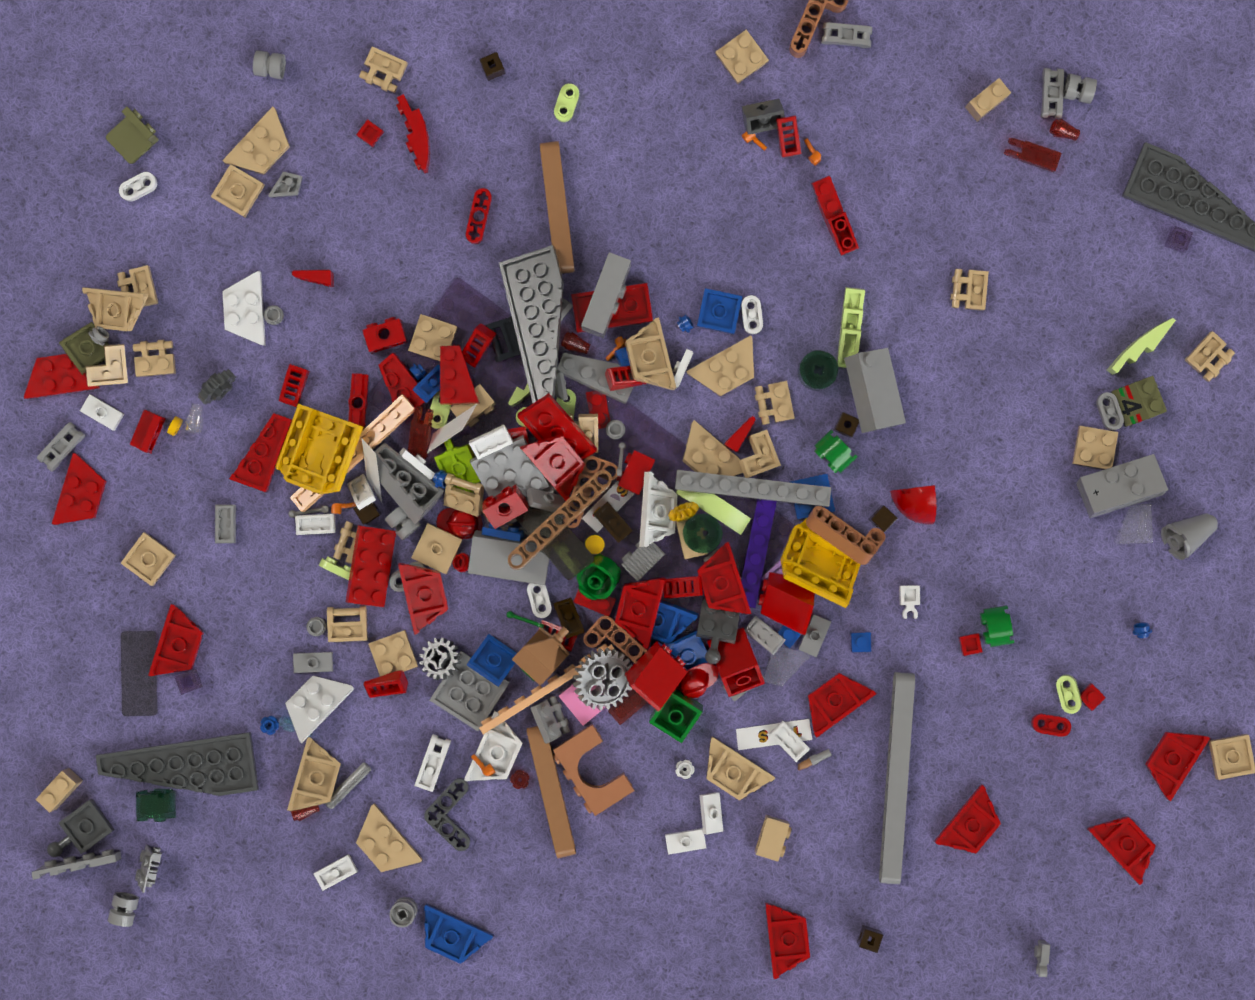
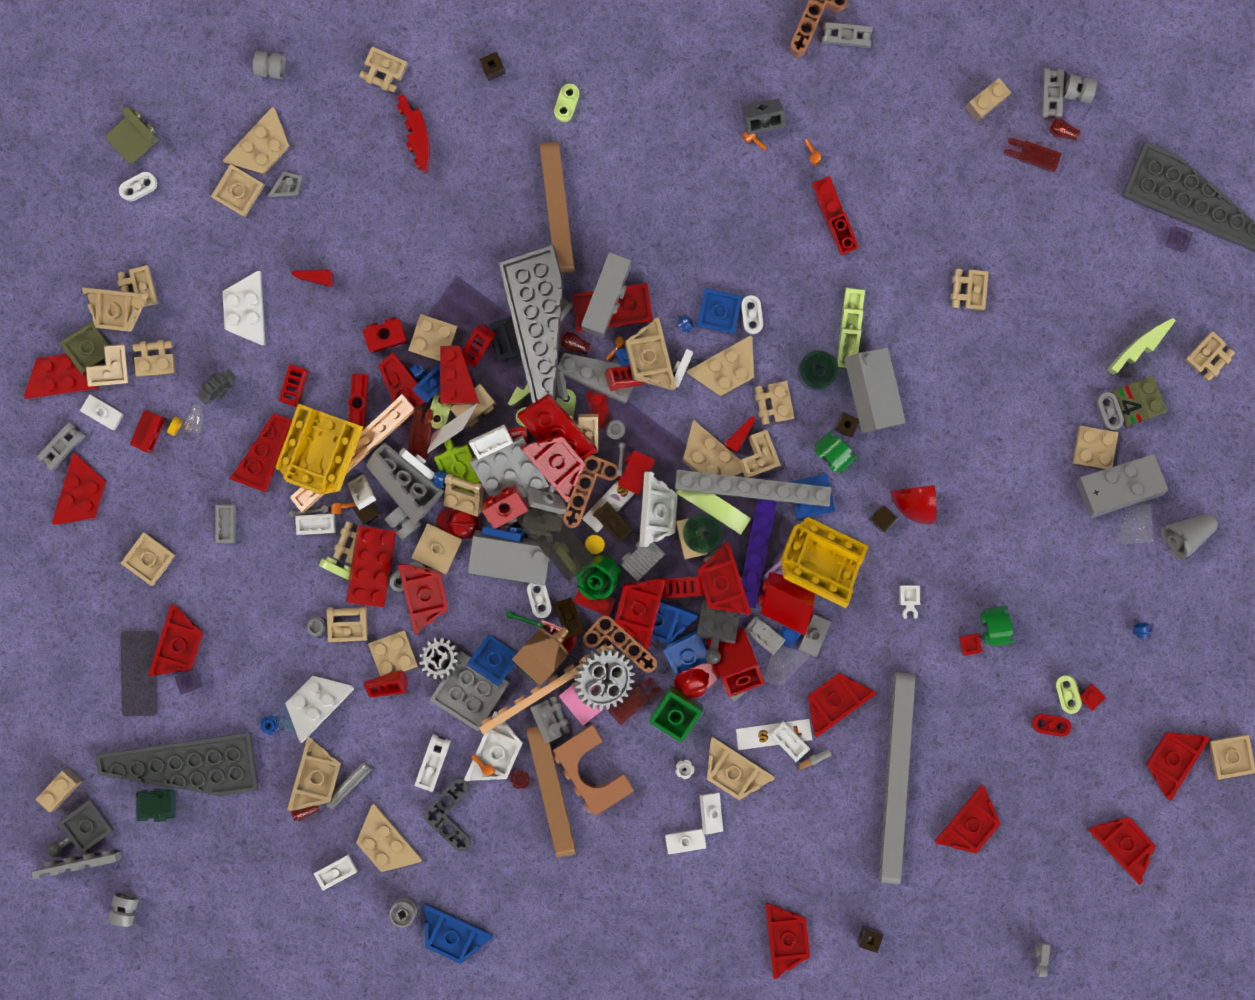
light grey plate [88,326,109,346] -> none
light grey hinge [135,845,162,893] -> none
light grey plate [264,306,284,325] -> none
light grey plate [293,652,333,673] -> none
red plate [356,119,384,148] -> none
white sticker [362,439,382,502] -> none
red plate [453,553,470,572] -> none
red beam [466,188,492,244] -> none
medium nougat beam [508,470,612,570] -> none
red slope [625,641,688,712] -> none
yellow gear [668,502,699,522] -> none
tan plate [715,29,769,84] -> none
tan brick [755,815,791,862] -> none
red slope [776,115,801,158] -> none
nougat beam [806,506,886,565] -> none
blue plate [851,632,871,652] -> none

